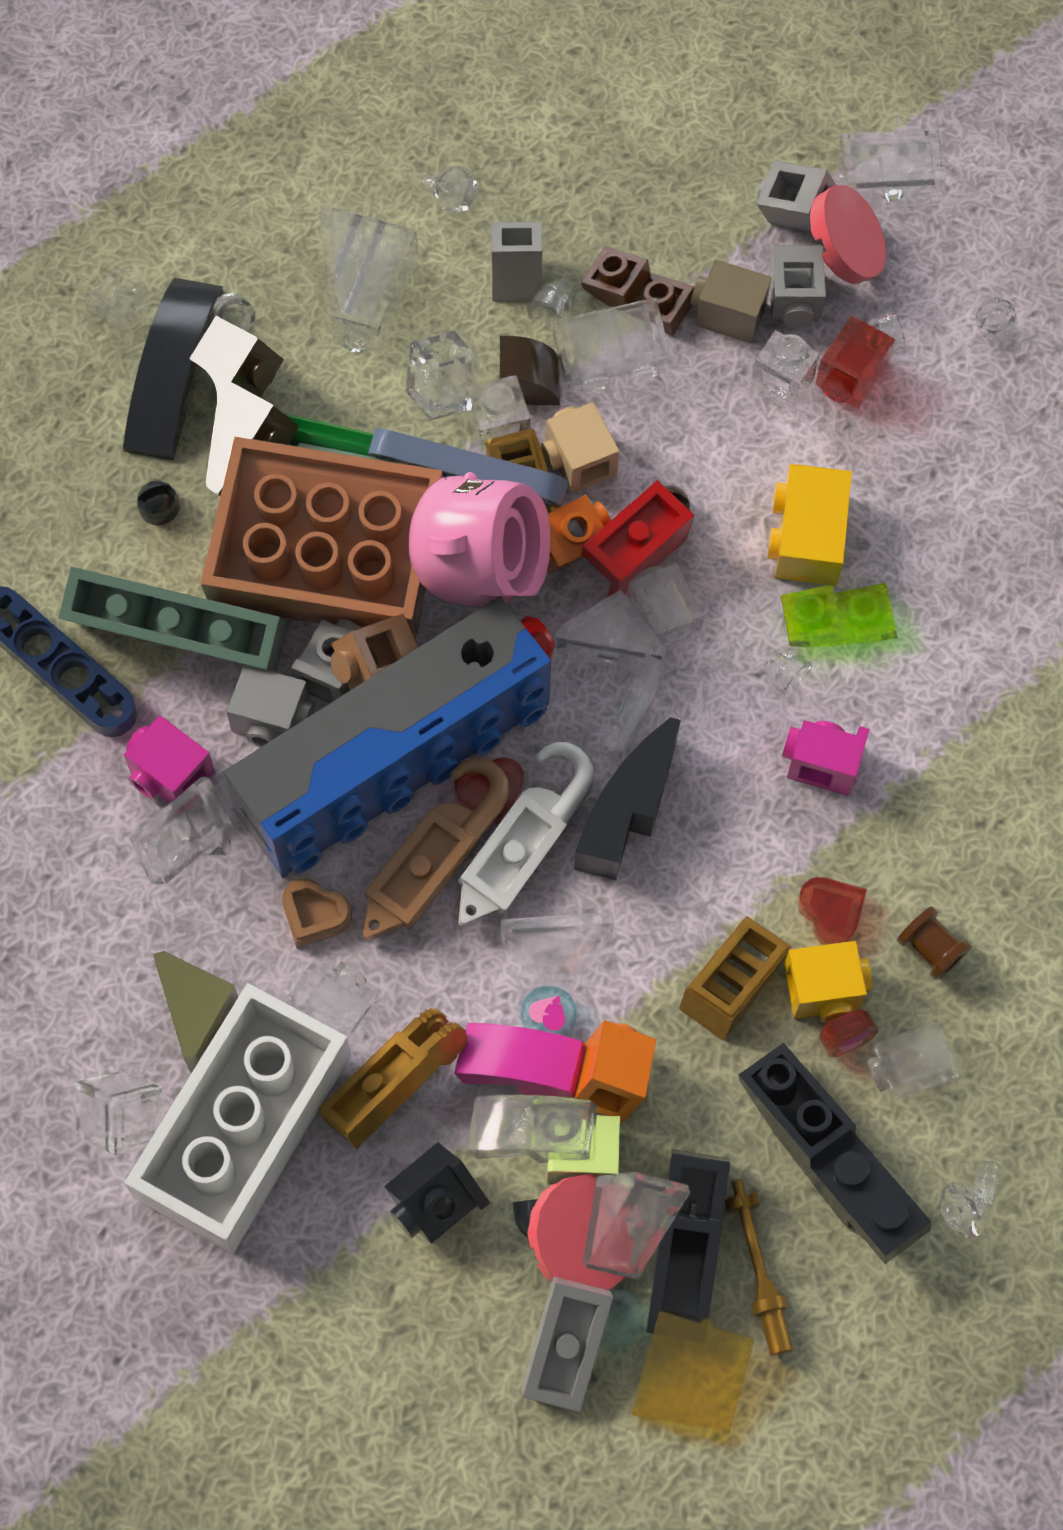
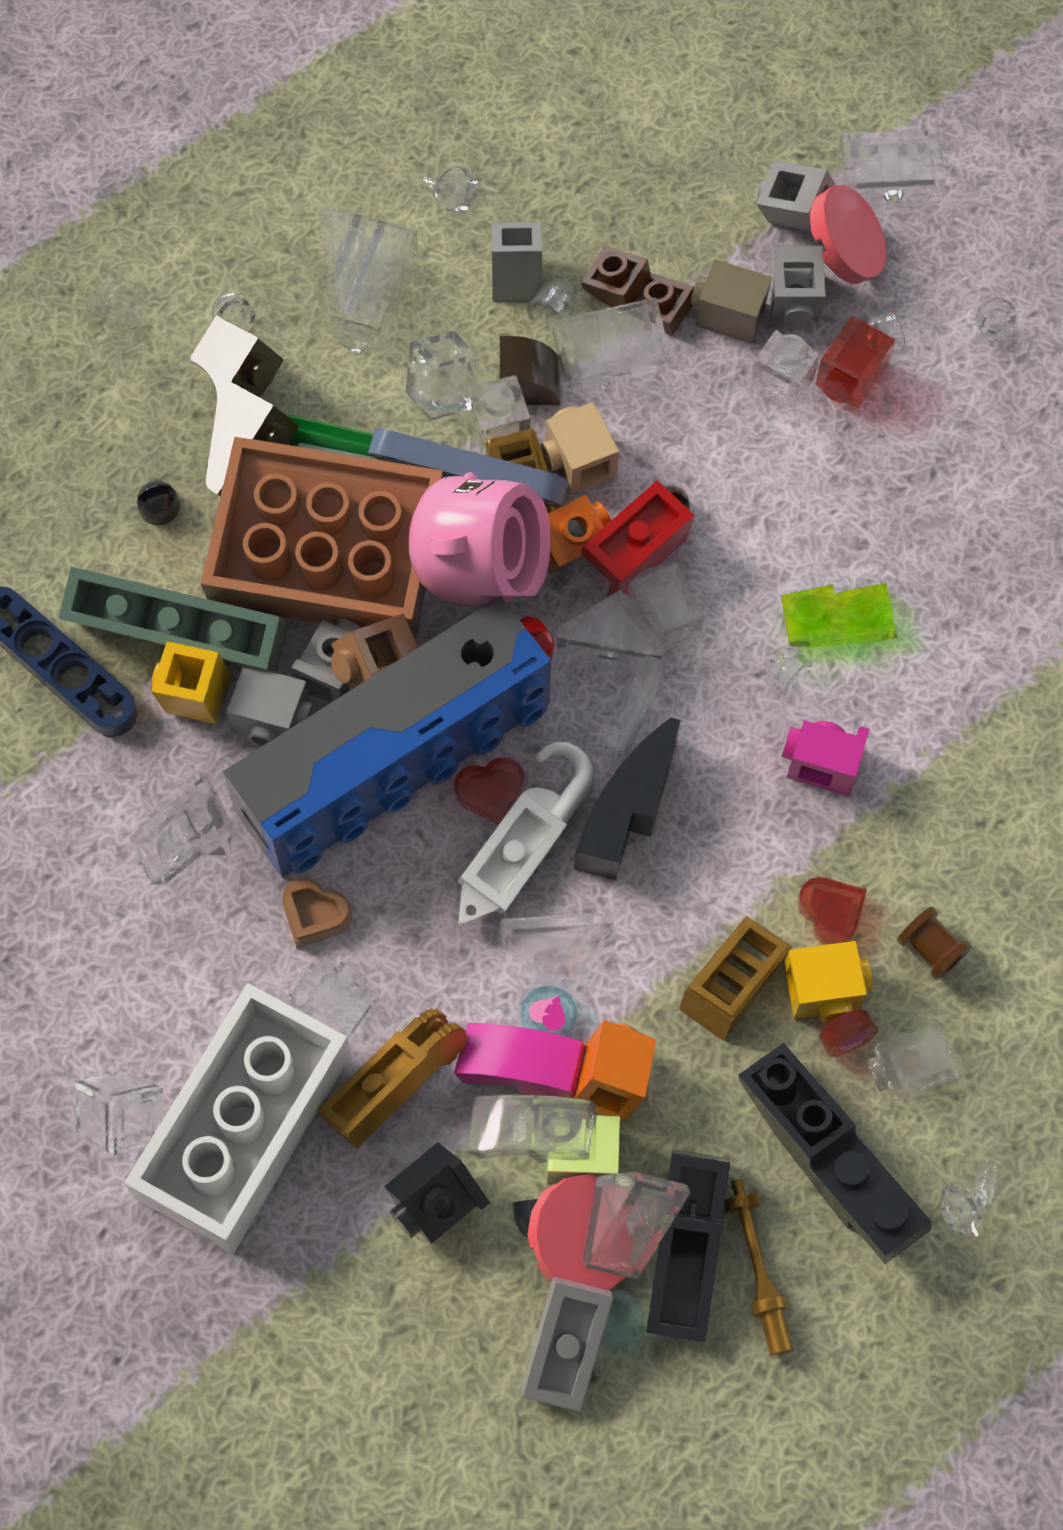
black slope [123,278,223,460] -> none
dark pink brick [123,715,215,811] -> none
olive slope [153,951,238,1073] -> none
medium nougat plate [363,758,509,941] -> none
clear yellow piece [631,1311,754,1443] -> none
yellow brick [767,464,852,586] -> none
none -> yellow brick [151,641,231,724]

